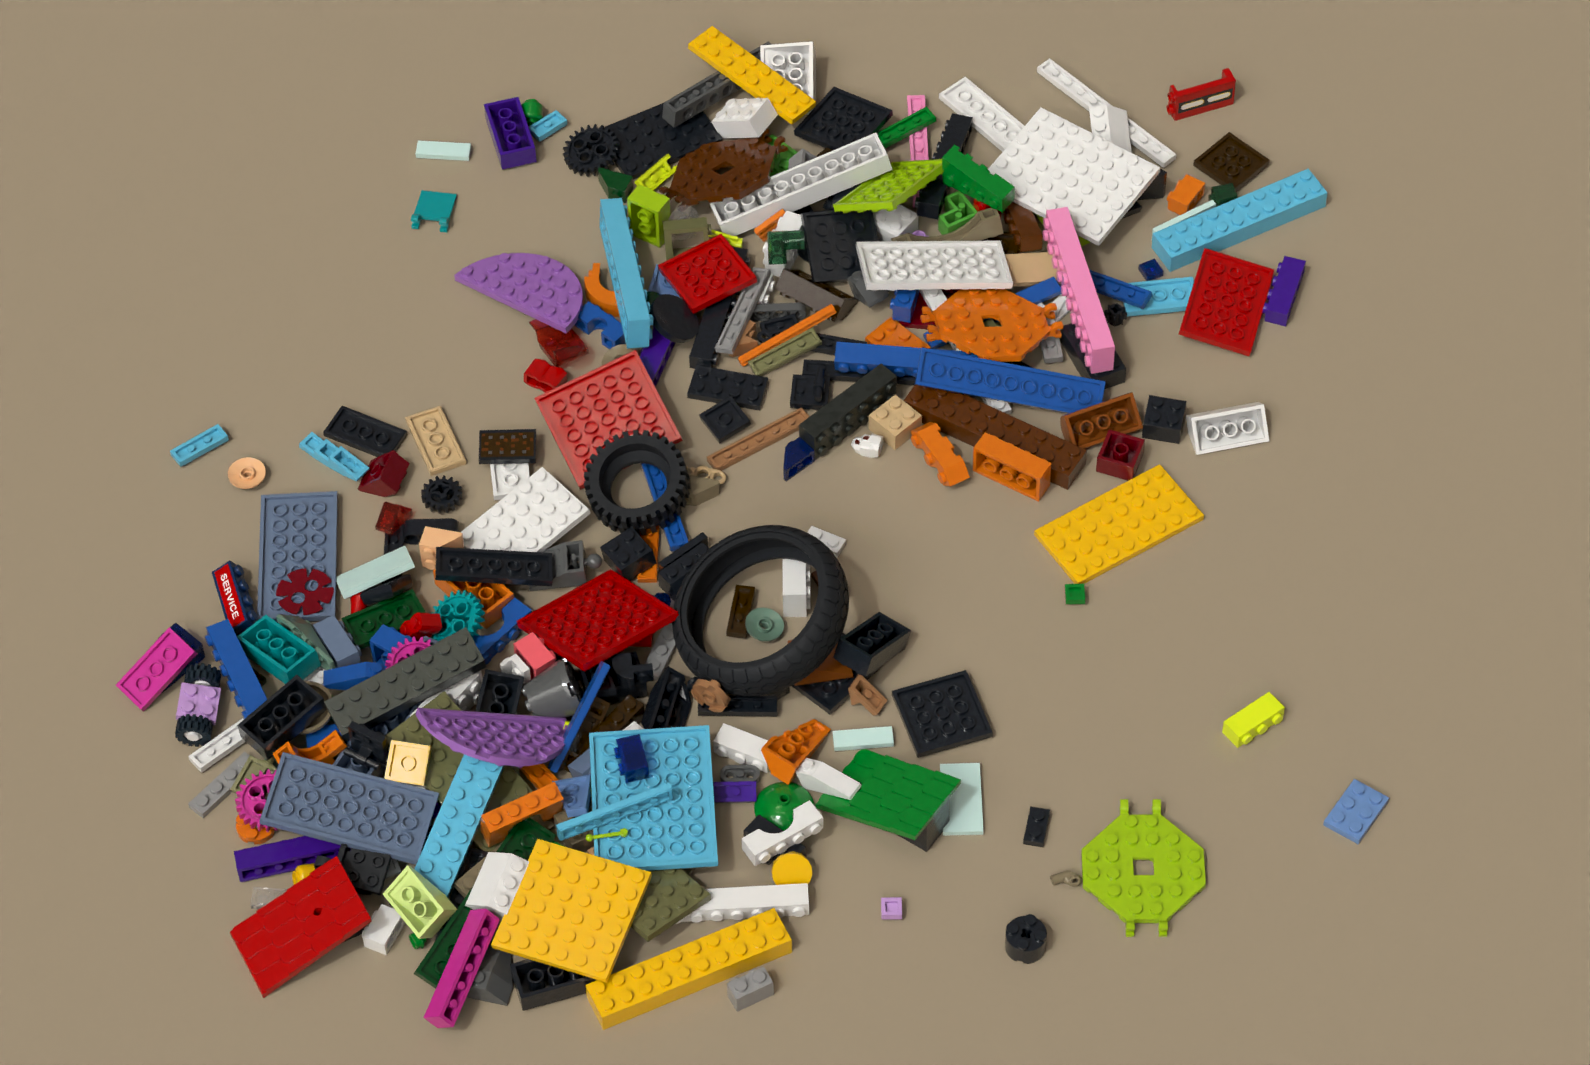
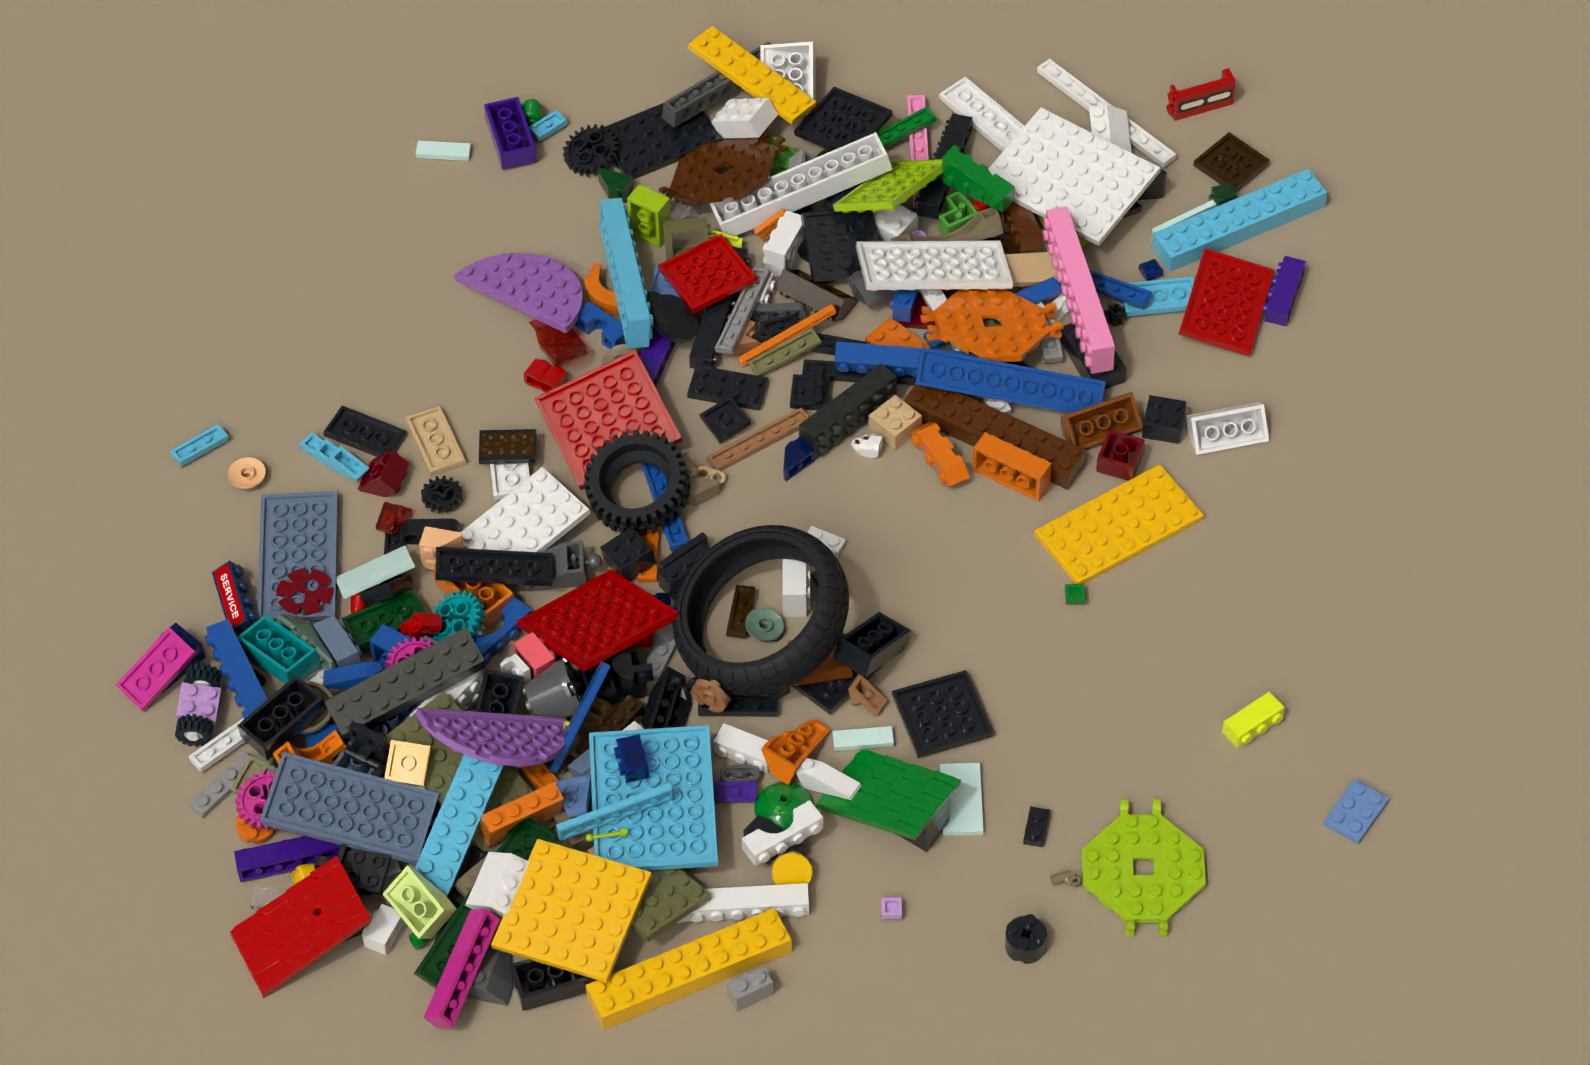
teal flag [411,190,457,233] -> none
neon yellow hinge [634,154,677,190] -> none
clear green brick [767,230,805,265] -> none
orange brick [1167,174,1205,215] -> none

